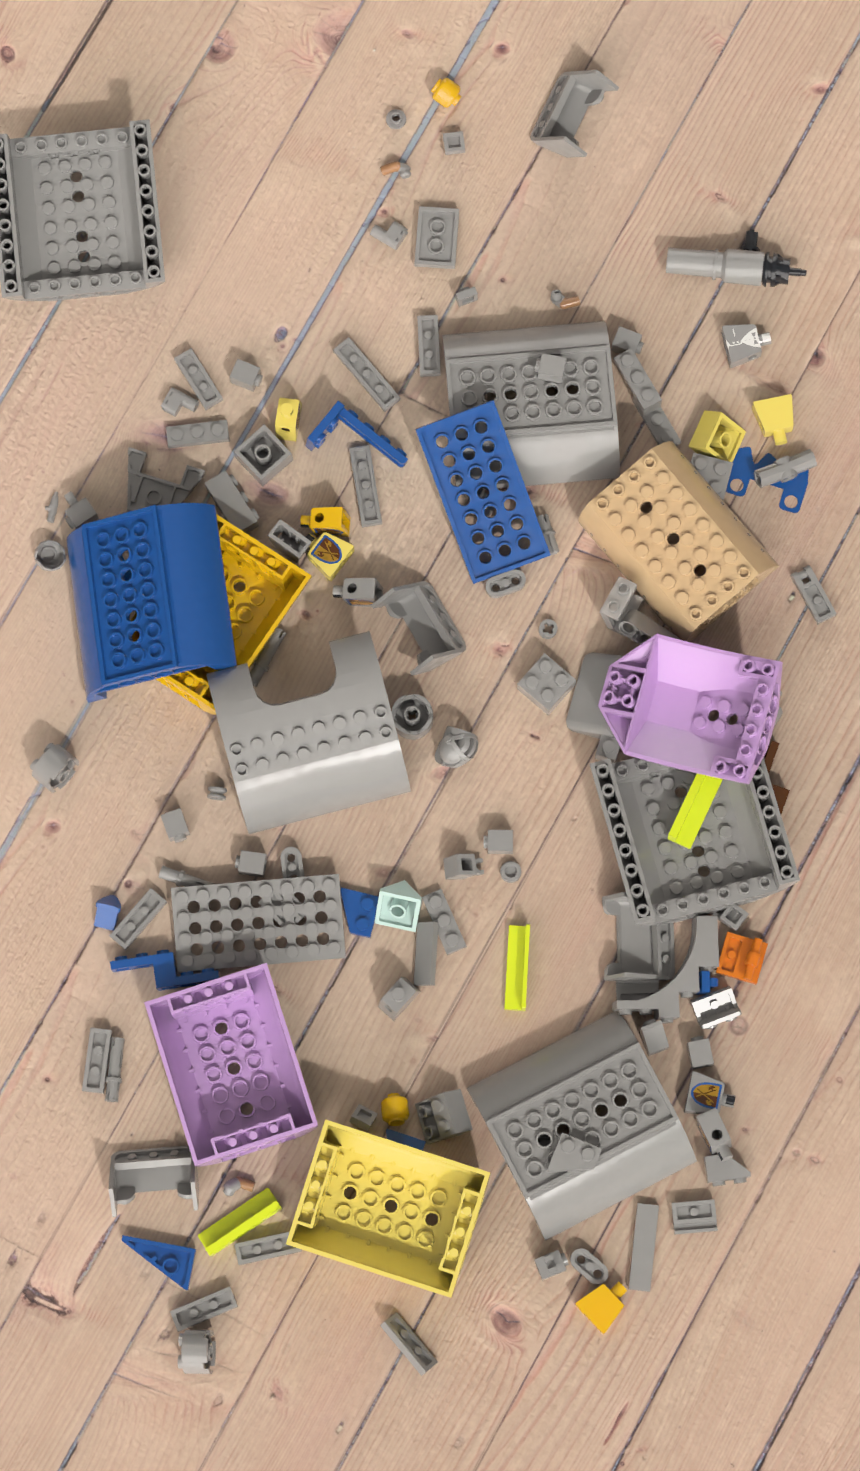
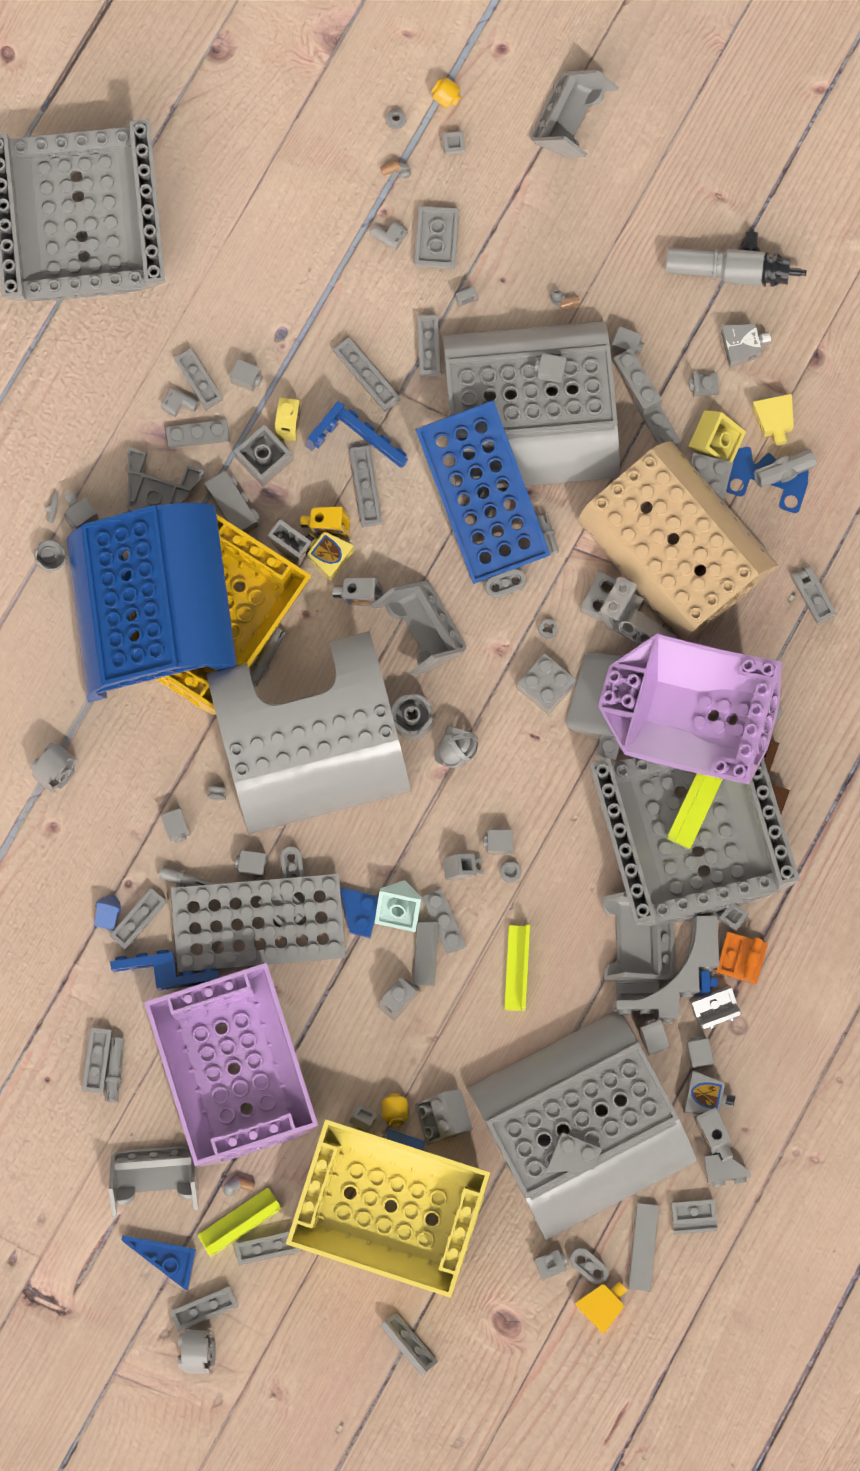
none -> light grey brick [581,571,617,622]
none -> light grey bracket [689,372,719,397]

